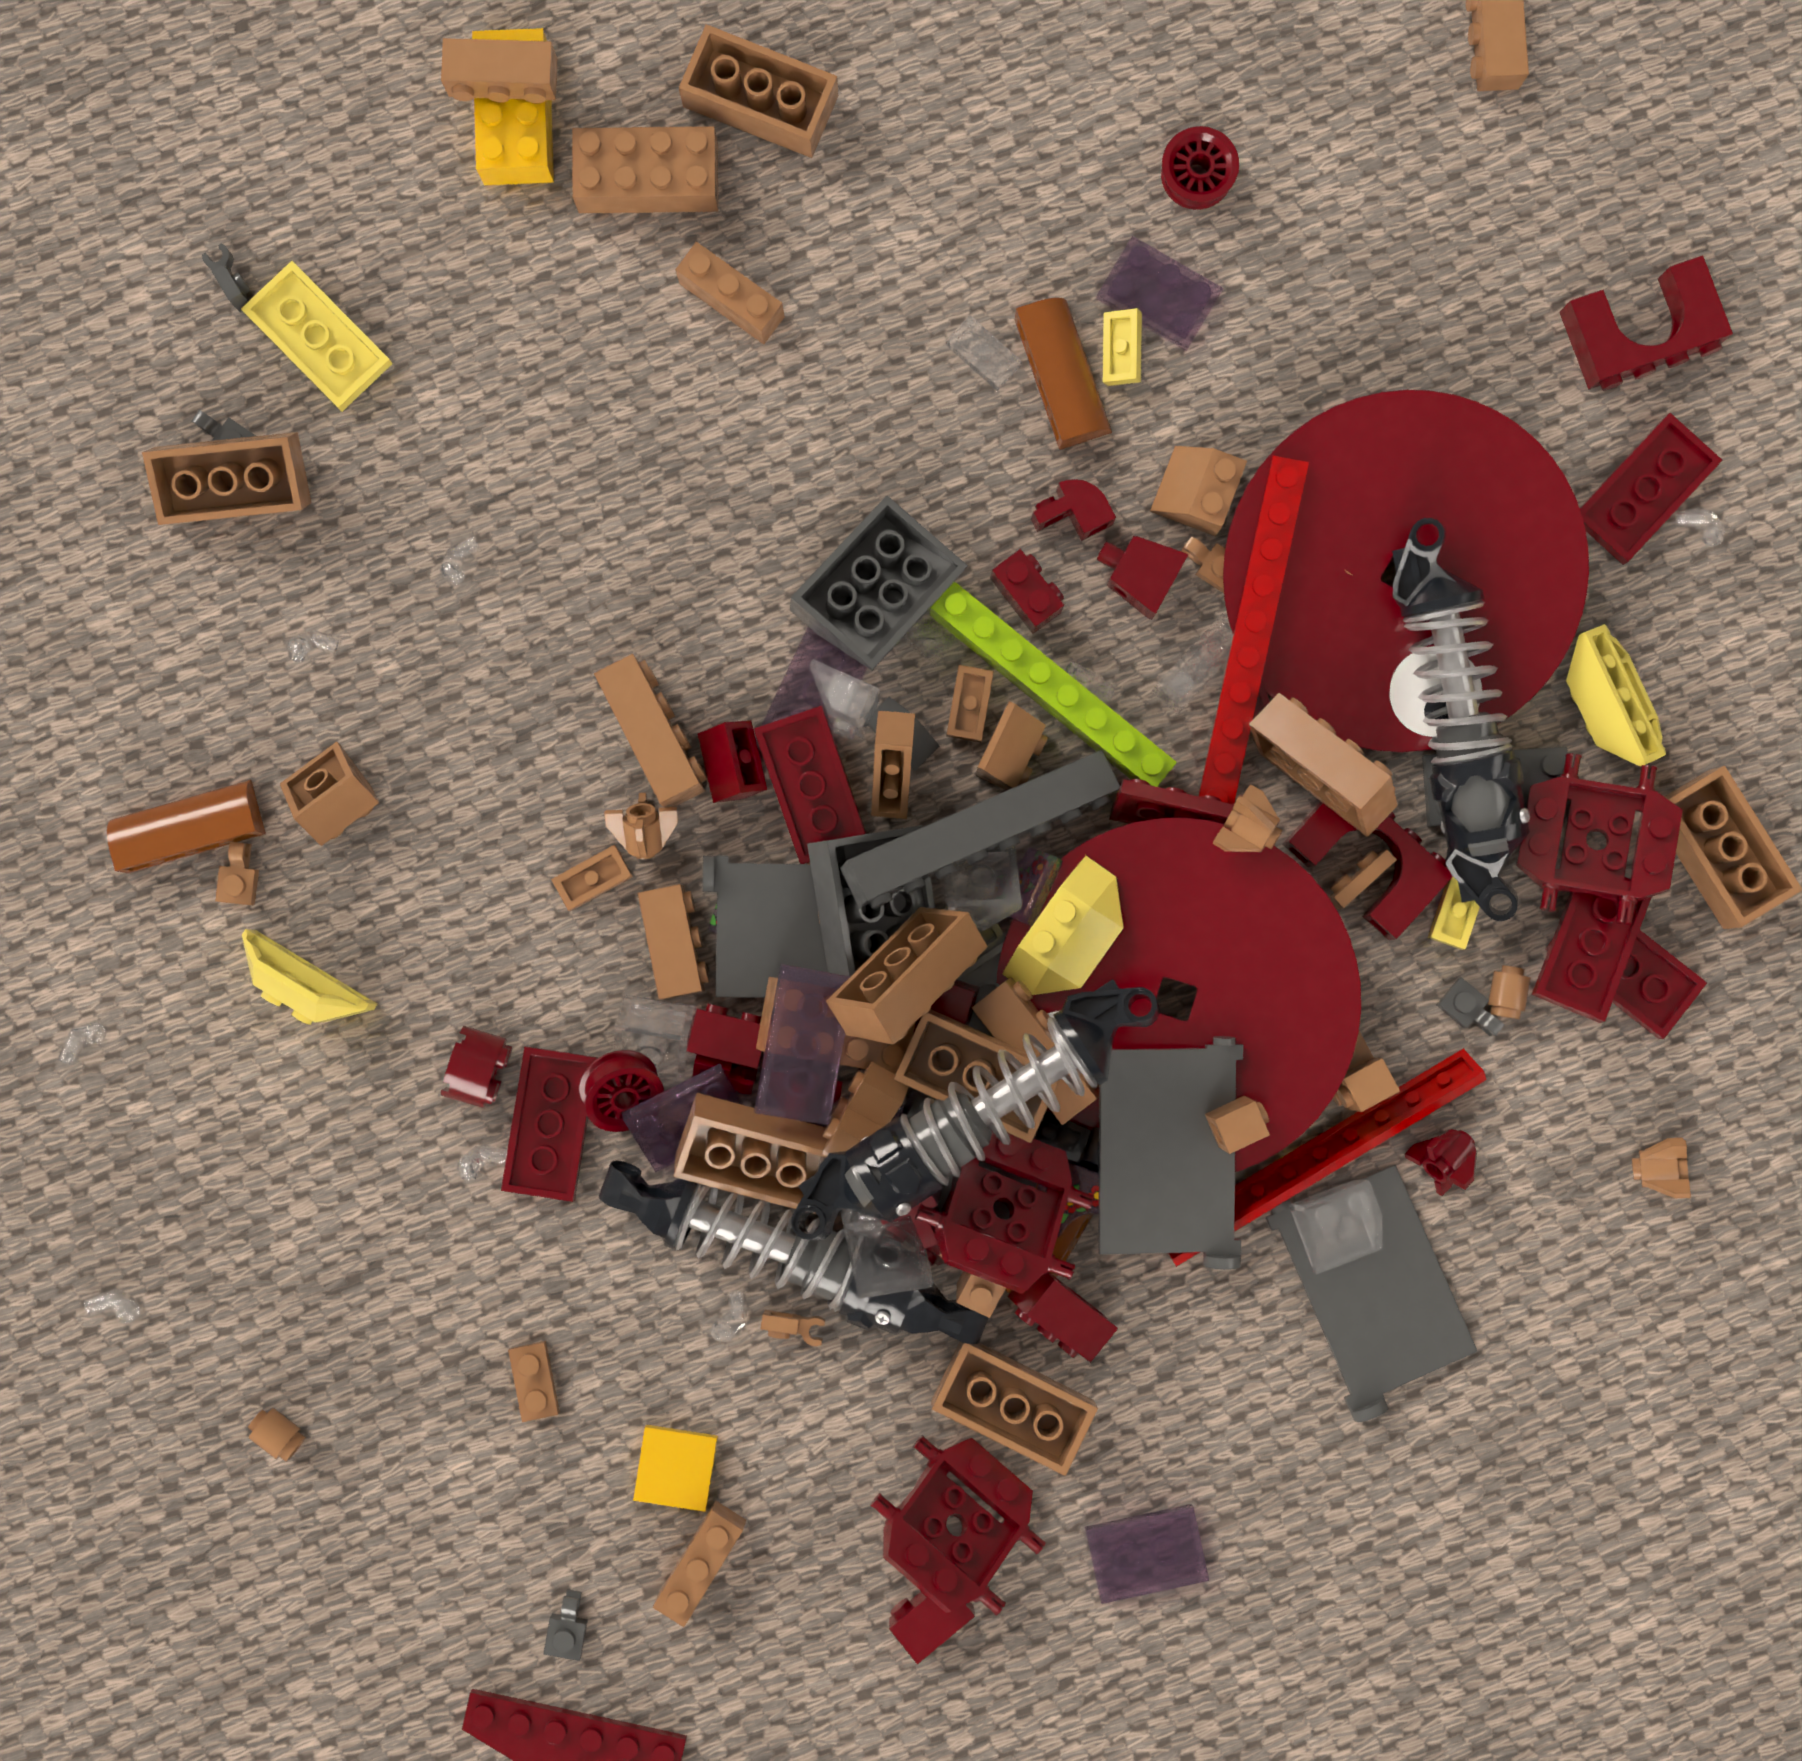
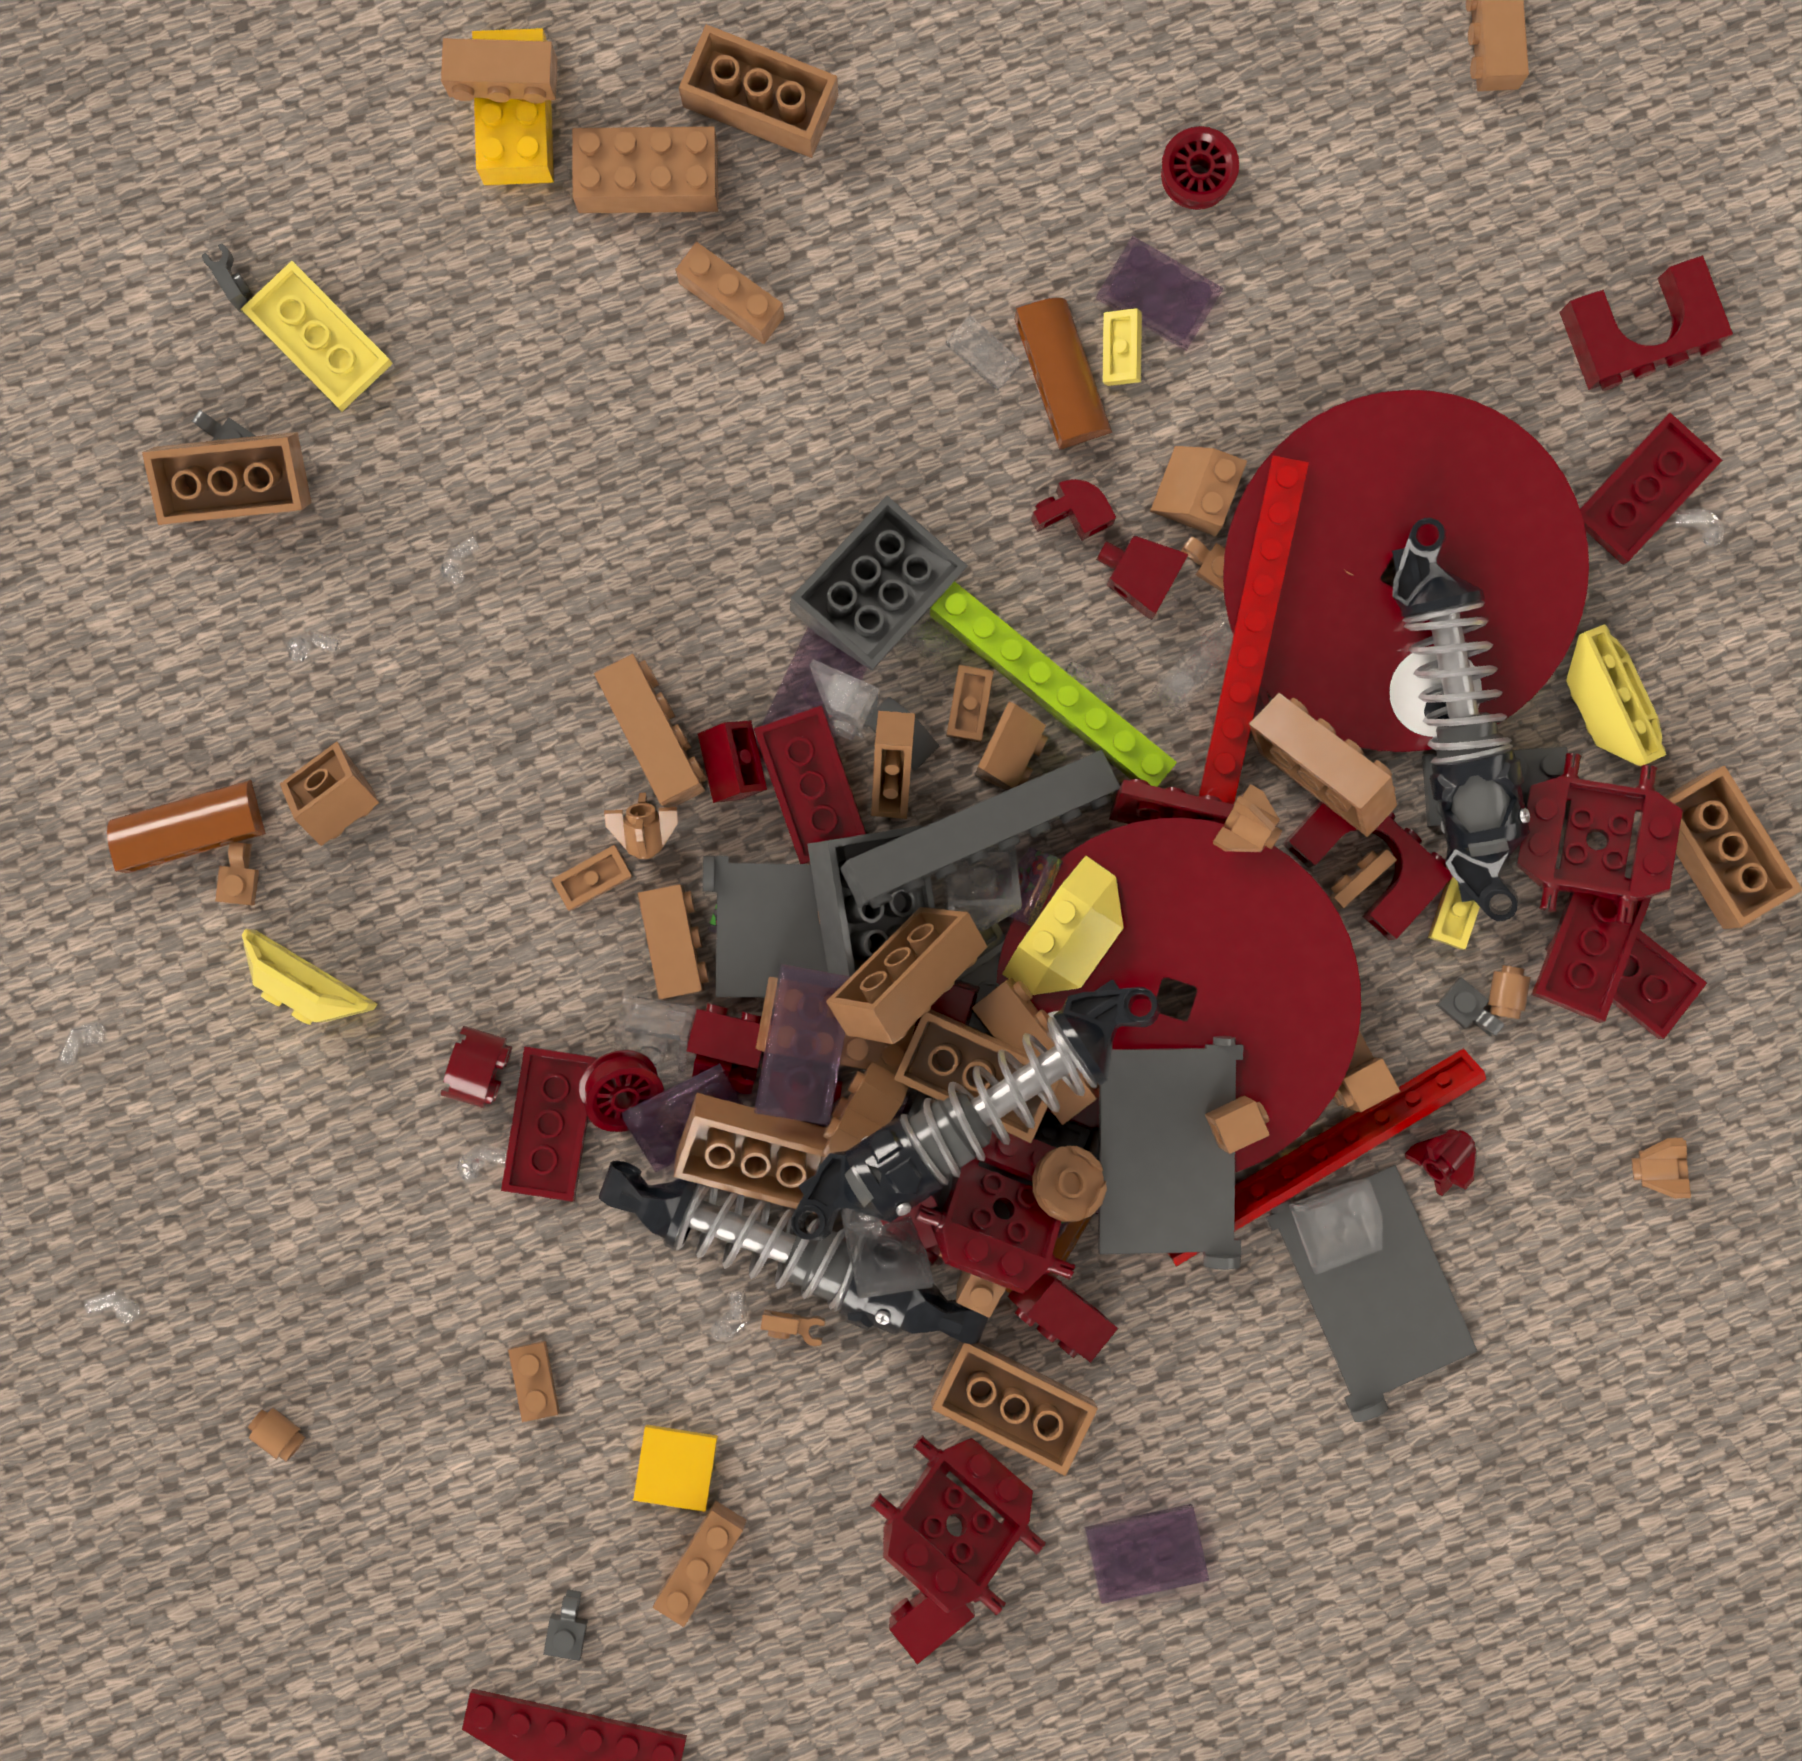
dark red brick [990,548,1064,634] -> none
none -> medium nougat tile [1032,1146,1107,1222]

